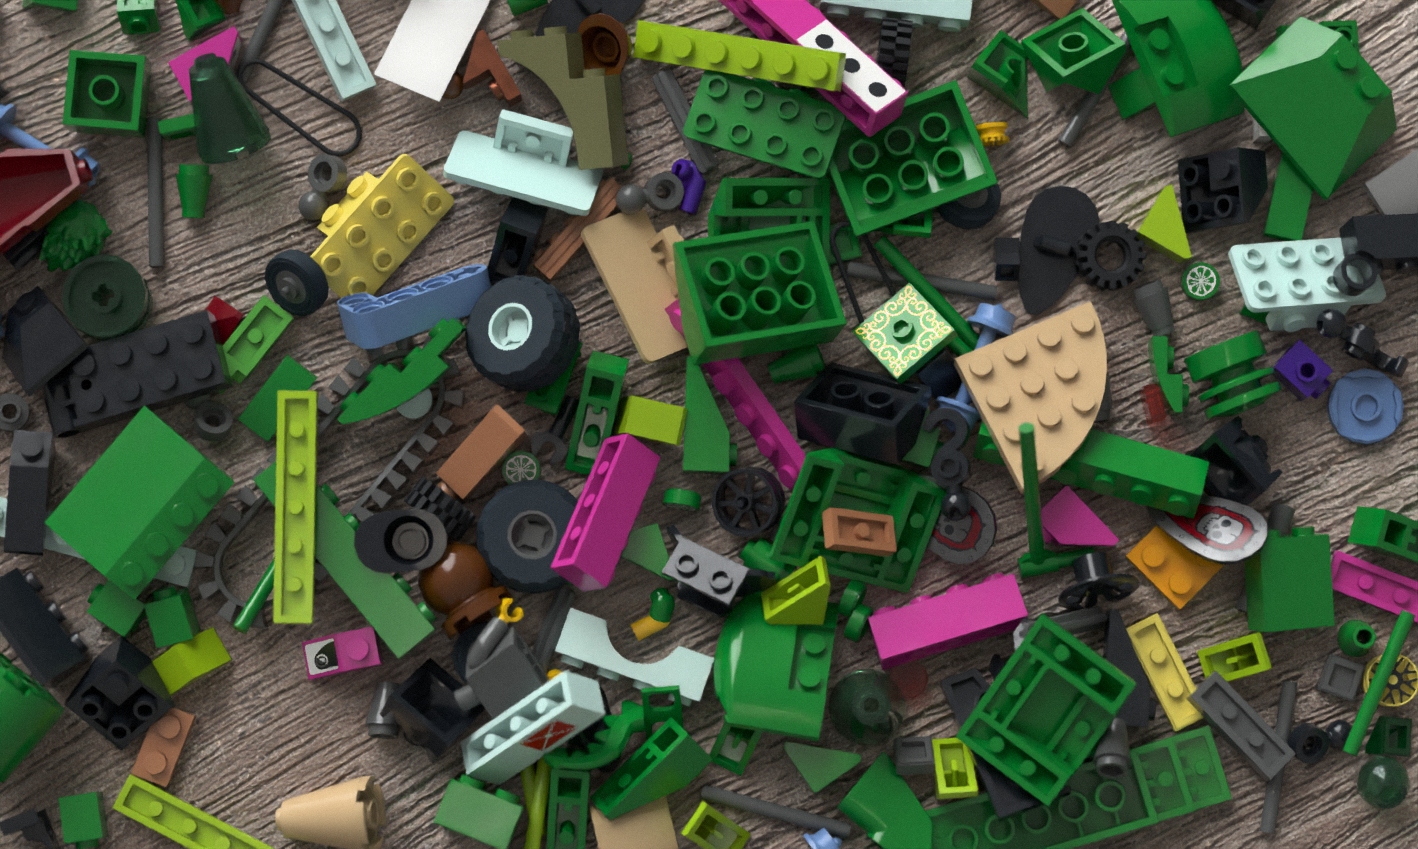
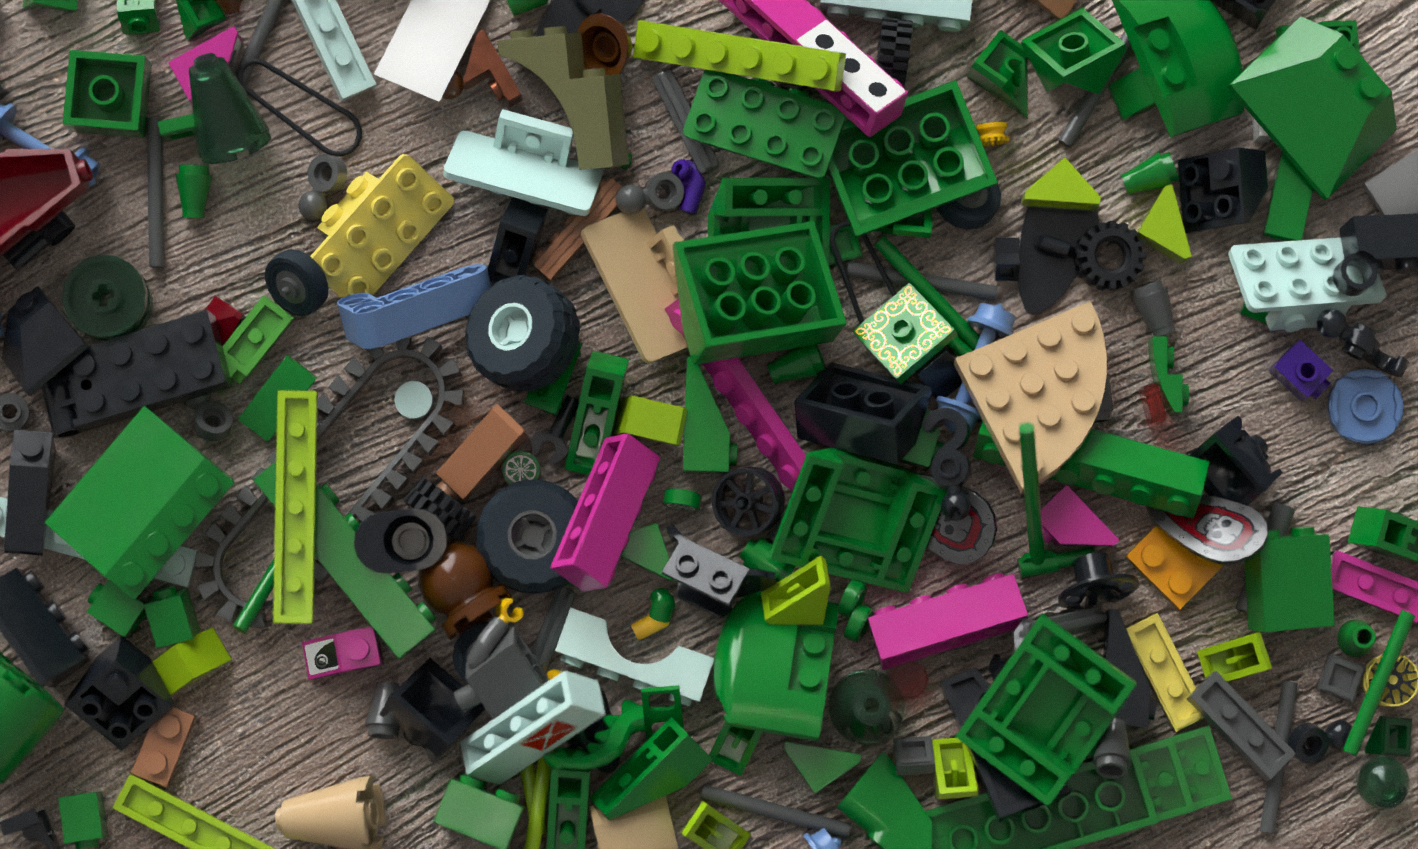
green hair [39,199,112,272] -> none
green slope [337,318,467,424] -> none
nougat plate [822,508,897,556] -> none
green tile [1180,262,1220,301] -> none
green wheel [1184,330,1282,420] -> none
none -> lime slope [1021,157,1101,211]
none -> green cone [1121,152,1180,195]

